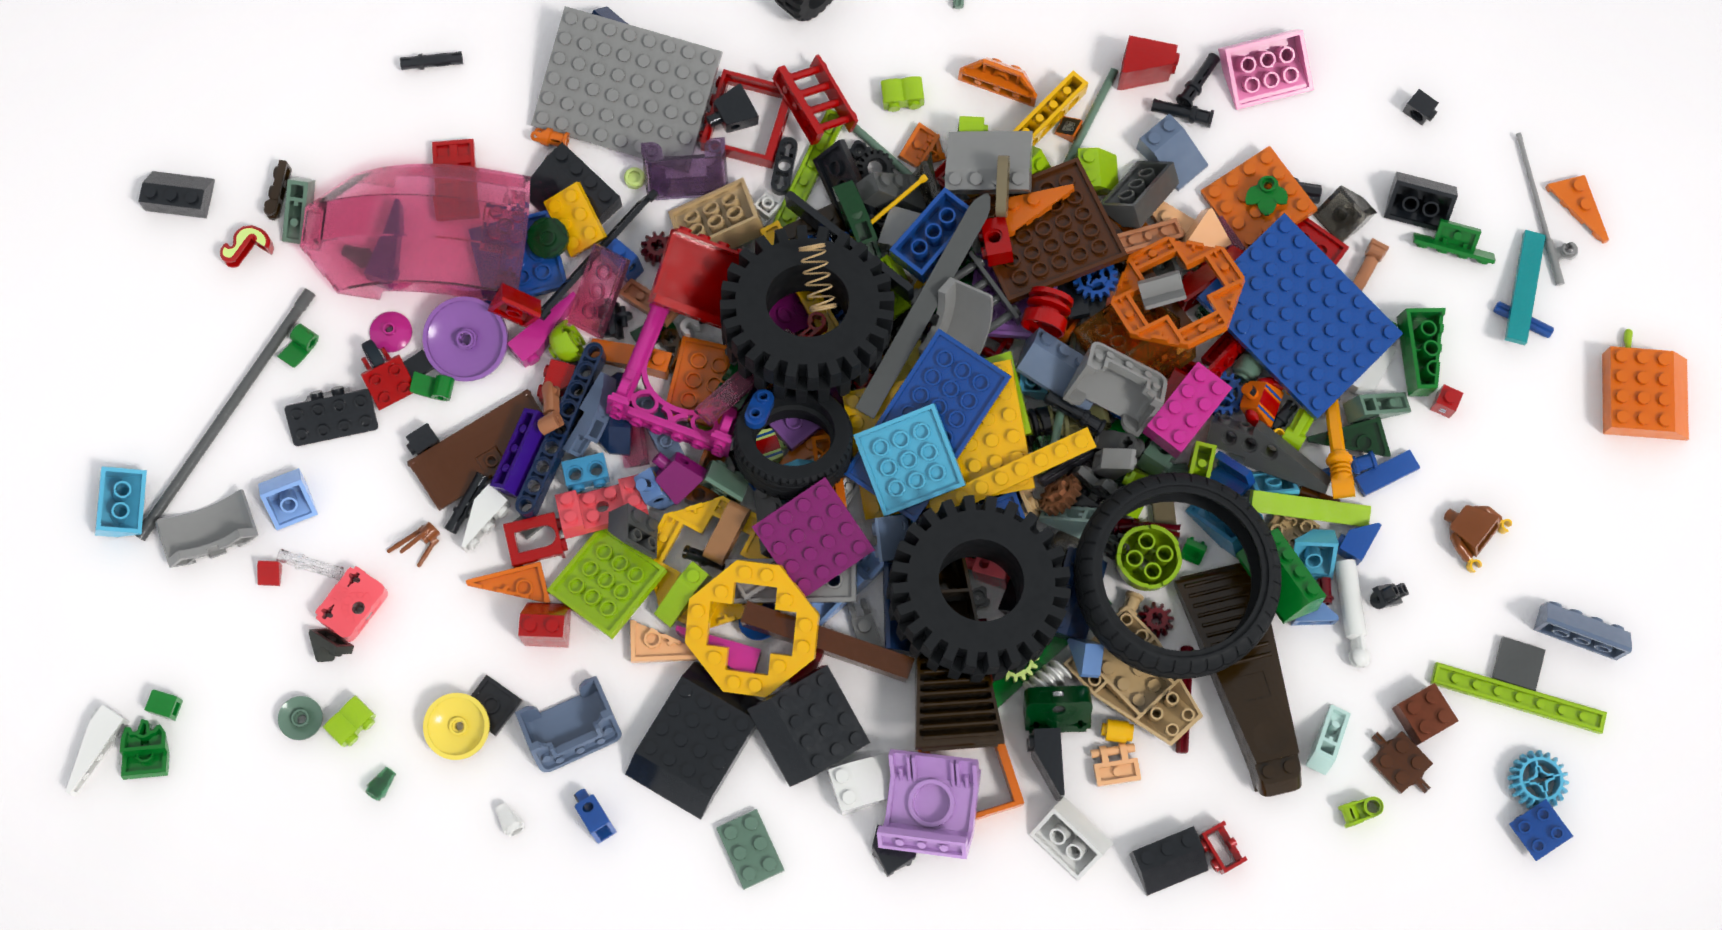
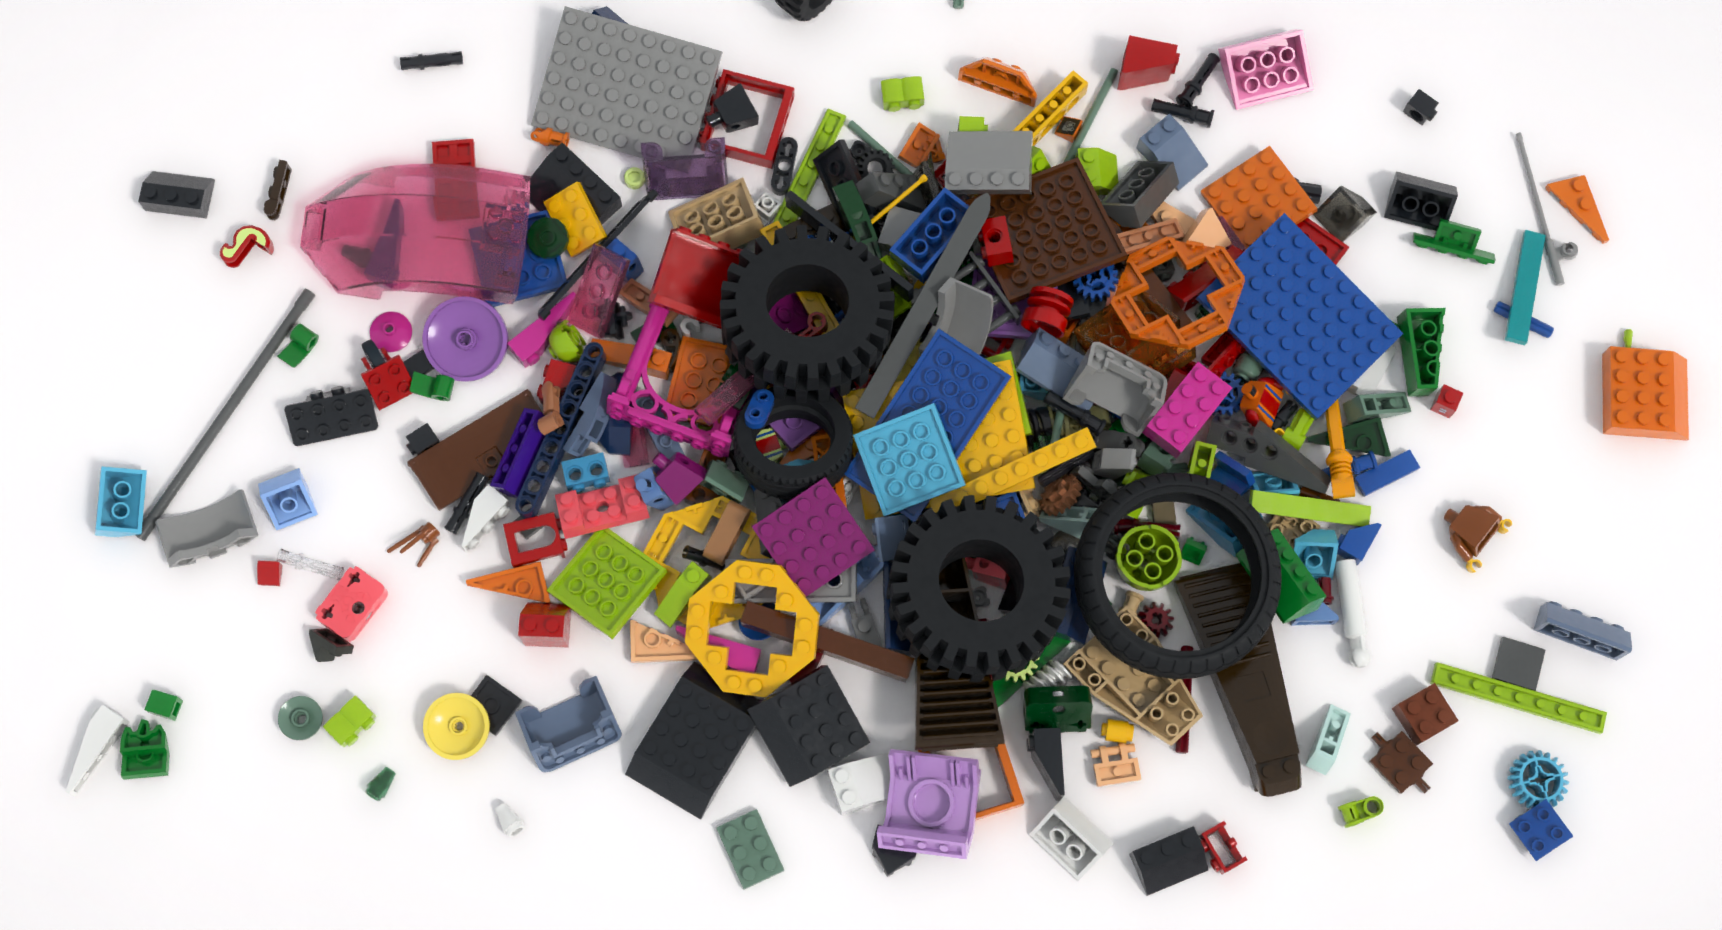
sand green slope [282,177,316,245] -> none
red slope [487,283,541,328] -> none
blue torso [574,789,617,844] -> none
dark grey slope [608,503,658,559] -> none
dark red gear [640,231,669,267] -> none
red fence [772,54,858,146] -> none
tan piece [798,243,837,312] -> none
dark tan beam [995,155,1010,217] -> none
orange wing [1006,184,1074,237] -> none
medium blue slope [1067,638,1104,678] -> none
light grey panel [1137,270,1187,310] -> none
green plate [1245,176,1288,216] -> none
nougat piece [1353,238,1389,291] -> none
black hips [1370,583,1409,609] -> none

